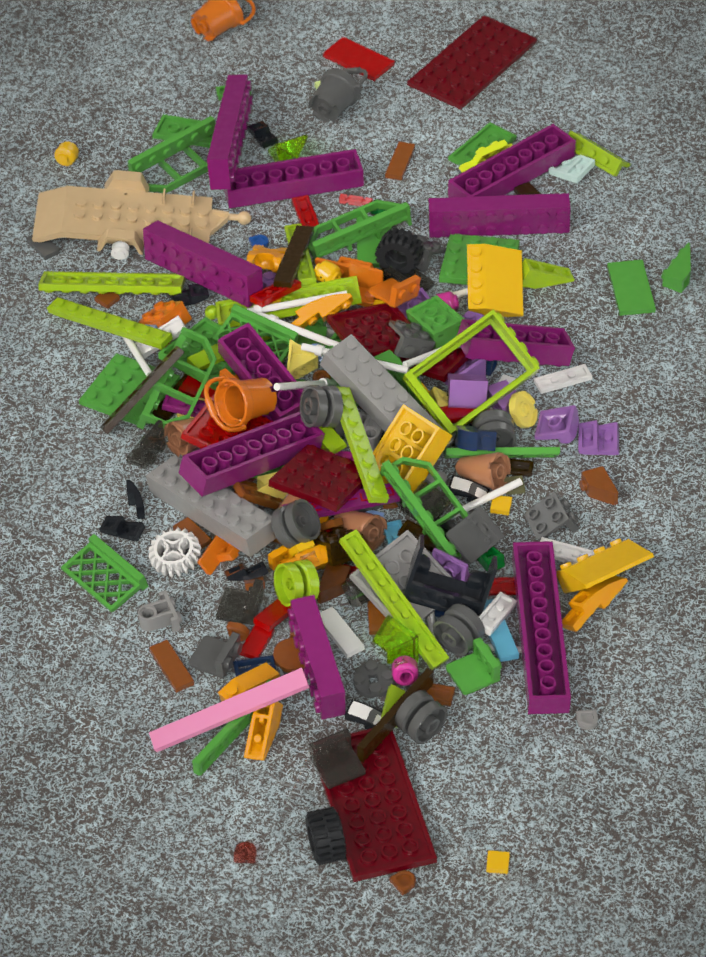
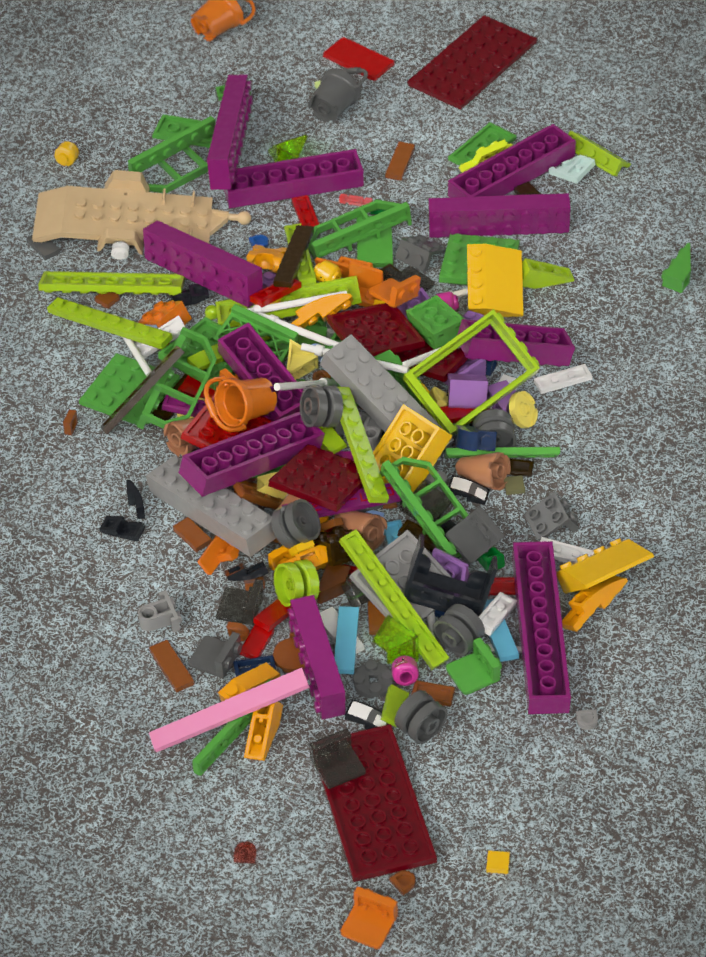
bright green fence [61,534,149,613] -> none
clear smoke bracket [126,420,166,470] -> none
white gear [149,527,201,578] -> none
black slope [247,121,278,149] -> none
black tyre [306,806,346,865] -> none
dark brown tile [357,668,434,763] -> none
black tyre [375,228,424,277] -> none
dark grey bracket [388,320,435,359] -> none
white bar [454,478,523,518] -> none
yellow tile [490,496,512,515] -> none
medium lavender slope [534,405,579,444] -> none
medium lavender slope [578,420,619,455] -> none
dark orange slope [579,466,618,505] -> none
bright green tile [607,260,656,316] -> none
none -> dark orange tile [63,409,78,436]
none -> medium azure tile [334,606,359,674]
none -> orange bracket [340,886,398,949]

